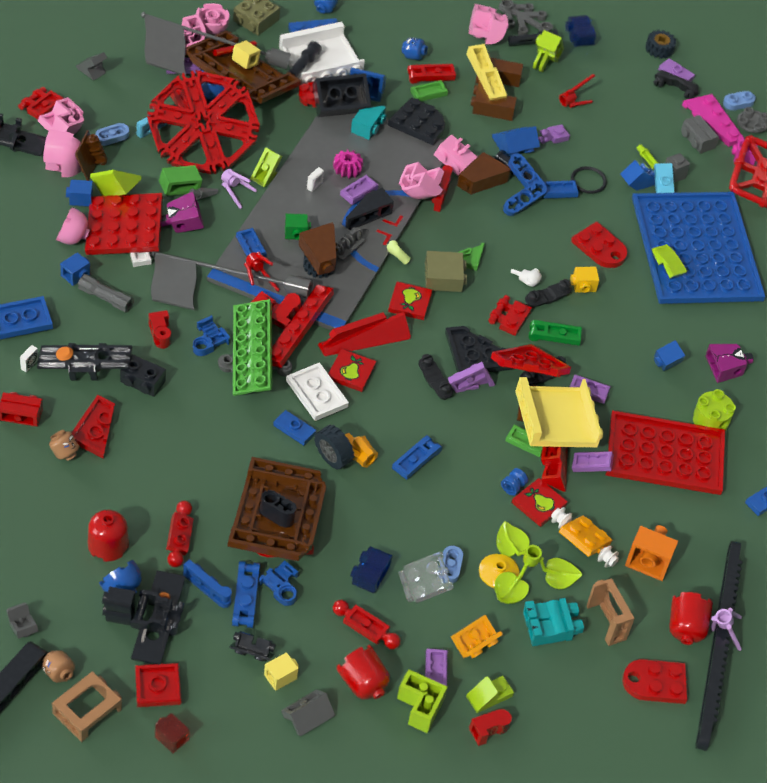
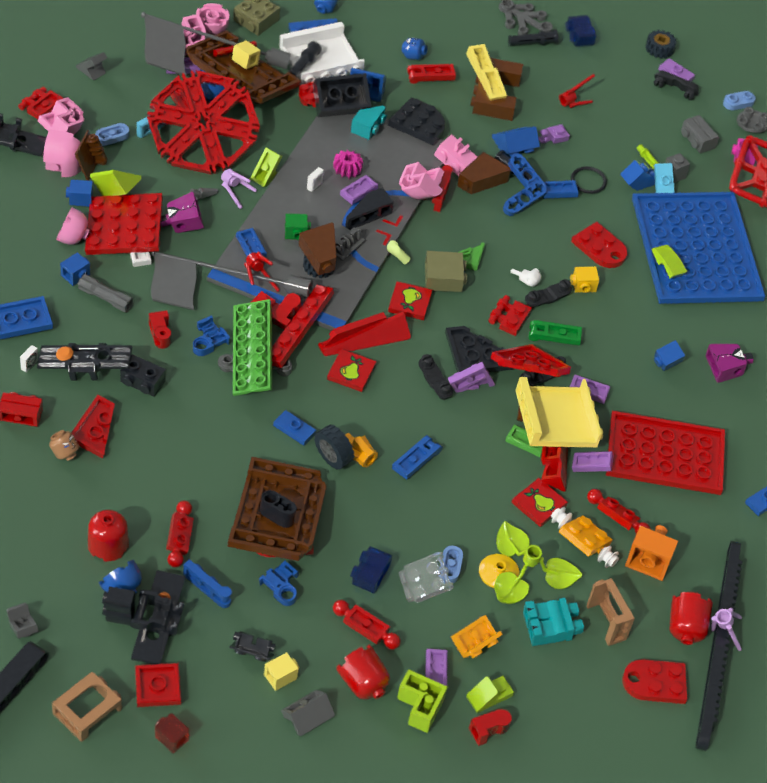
medium nougat head [42,650,75,683] -> none
bright green brick [159,165,202,196] -> none
blue plate [232,561,260,628] -> none
white plate [286,362,349,421] -> none
bright green tile [410,80,448,102] -> none
bright pink brick [469,4,508,44] -> none
blue wheel [501,468,528,495] -> none
lime brick [533,30,564,72] -> none
dark pink wing [682,94,744,147] -> none
lime brick [693,389,736,431] -> none
none -> red plate [587,489,651,534]

